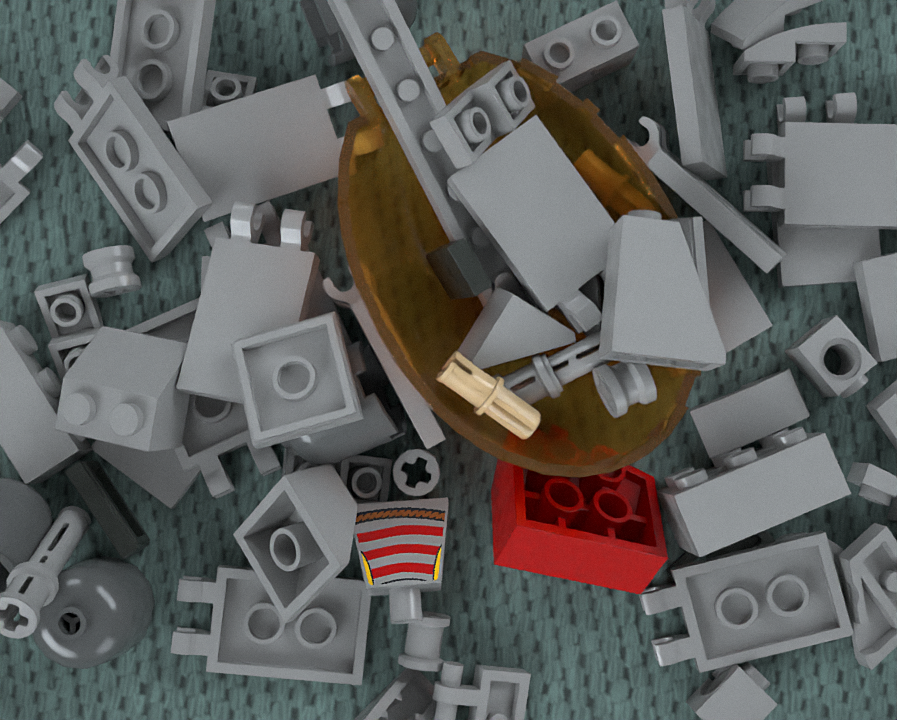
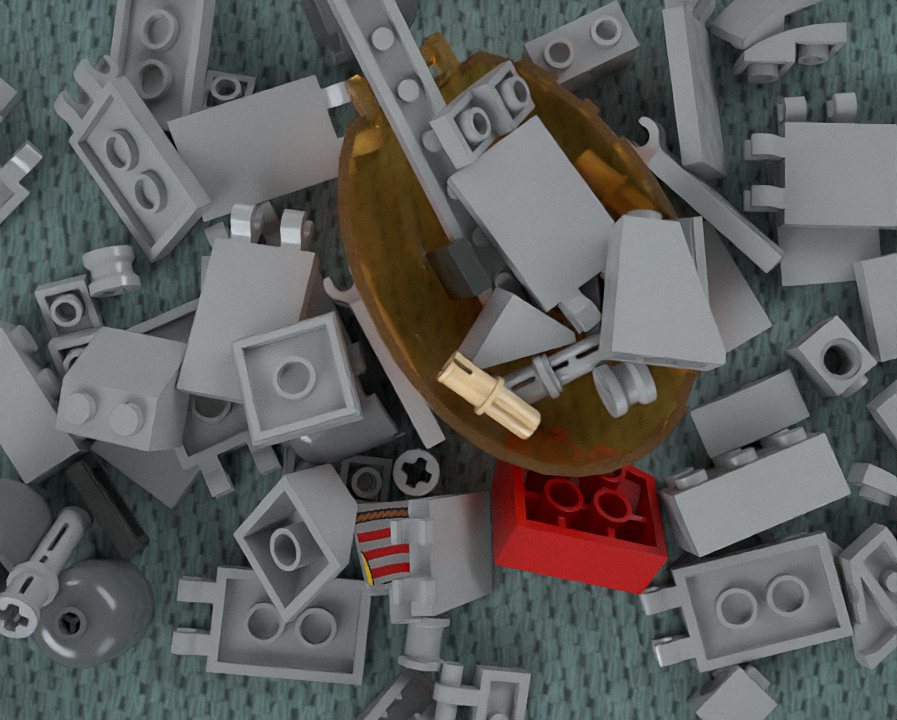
none -> light grey tile [390,491,493,617]

